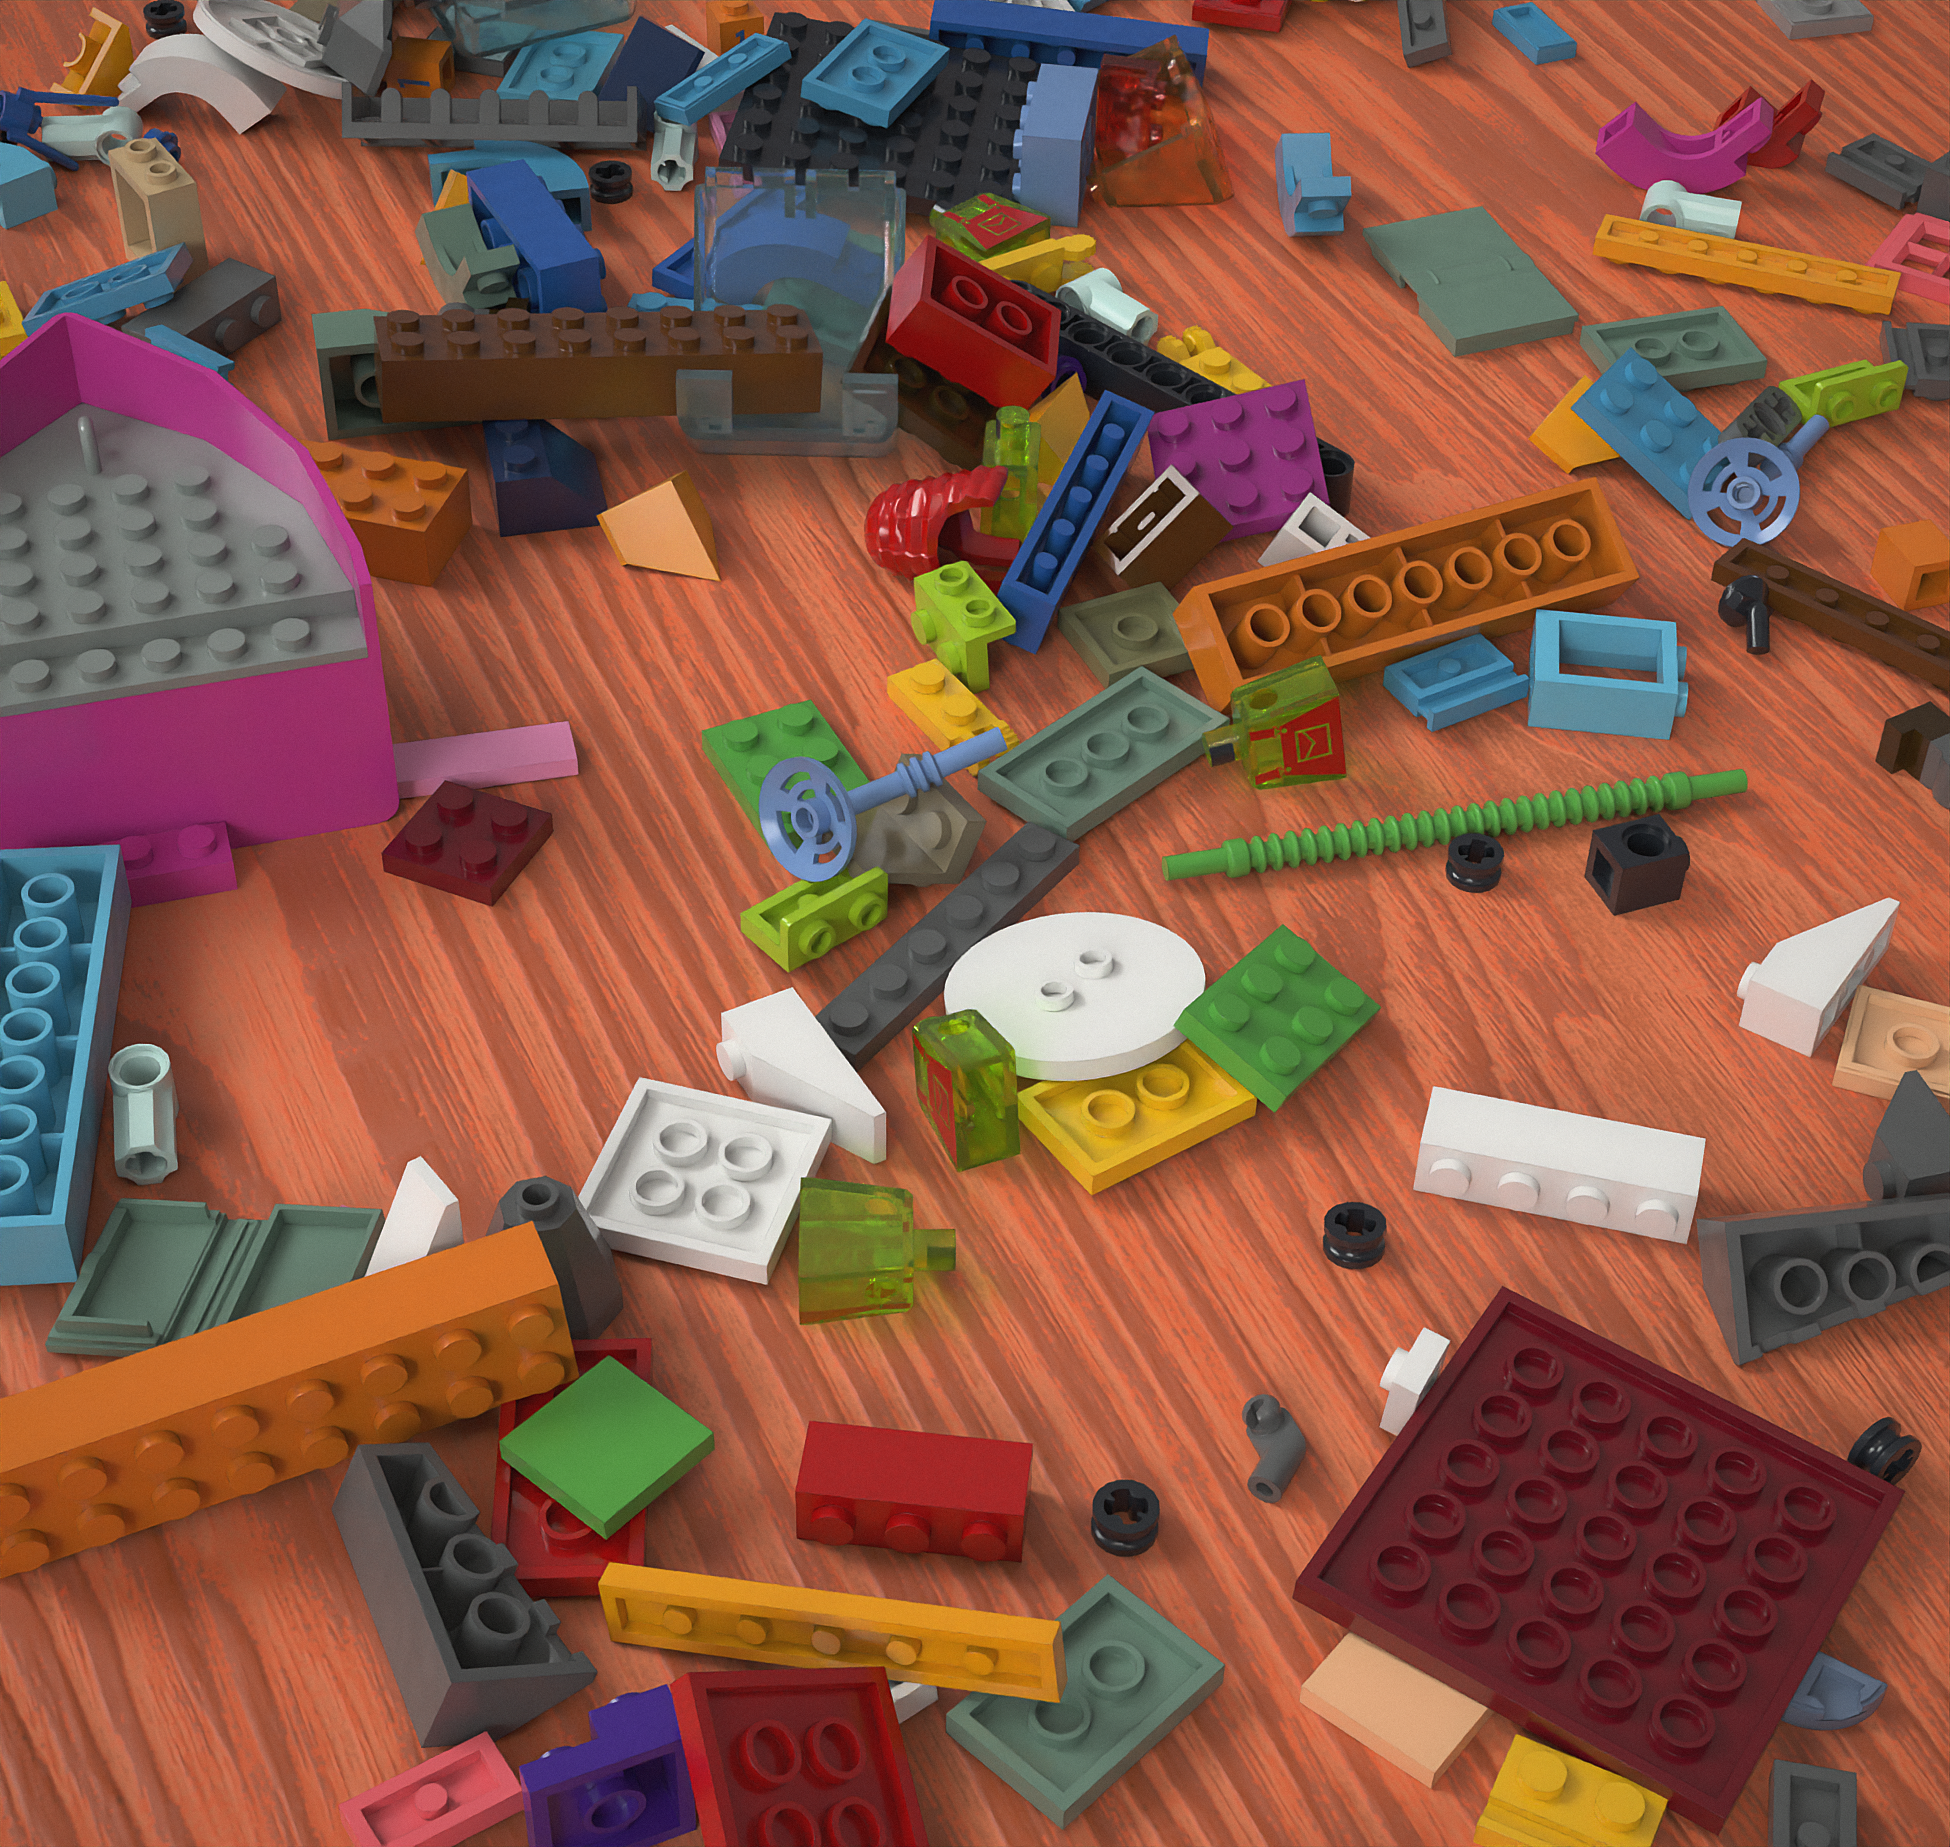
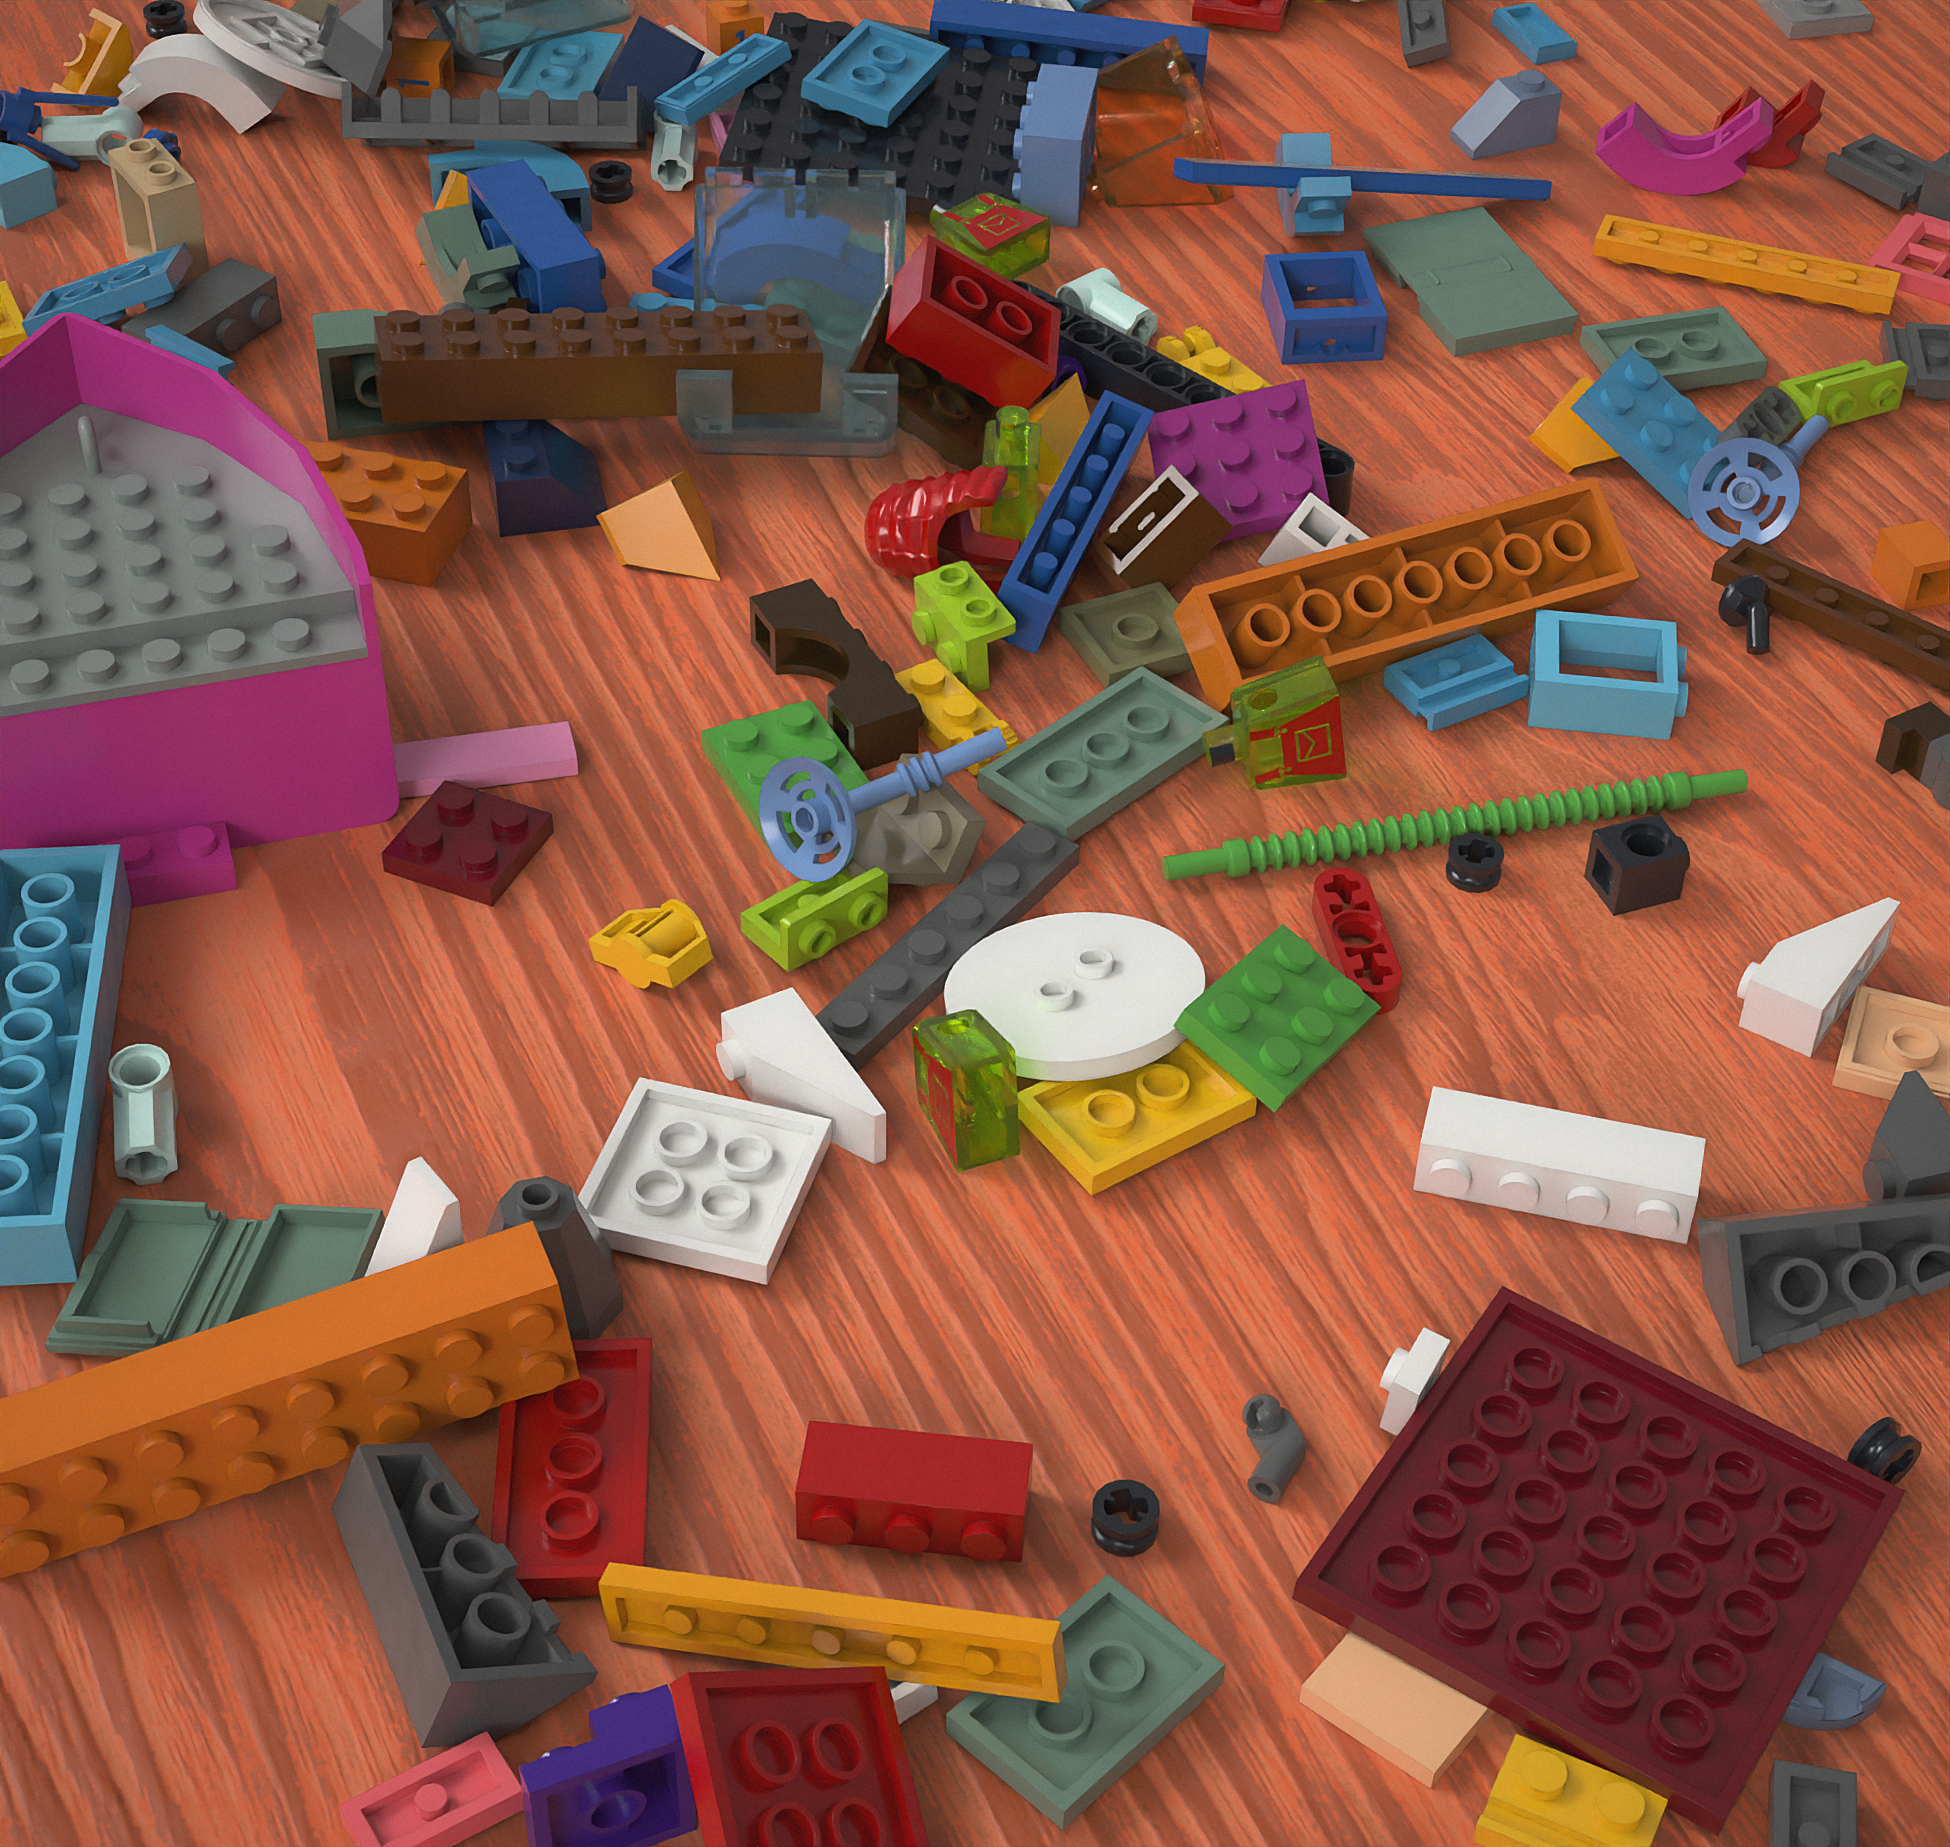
bright green tile [499,1355,715,1539] -> none
clear neon green torso [798,1177,956,1325] -> none
yellow hinge [978,234,1096,293] -> none
clear red bracket [1095,54,1167,169] -> none
black bush [1323,1202,1387,1269] -> none
light aqua piece [1639,180,1742,239] -> none
none -> yellow piece [588,899,713,989]
none -> dark brown arch [749,578,924,771]
none -> blue tile [1173,157,1552,201]
none -> blue window [1261,250,1388,365]
none -> red beam [1312,868,1403,1015]
none -> sand blue slope [1450,70,1562,160]

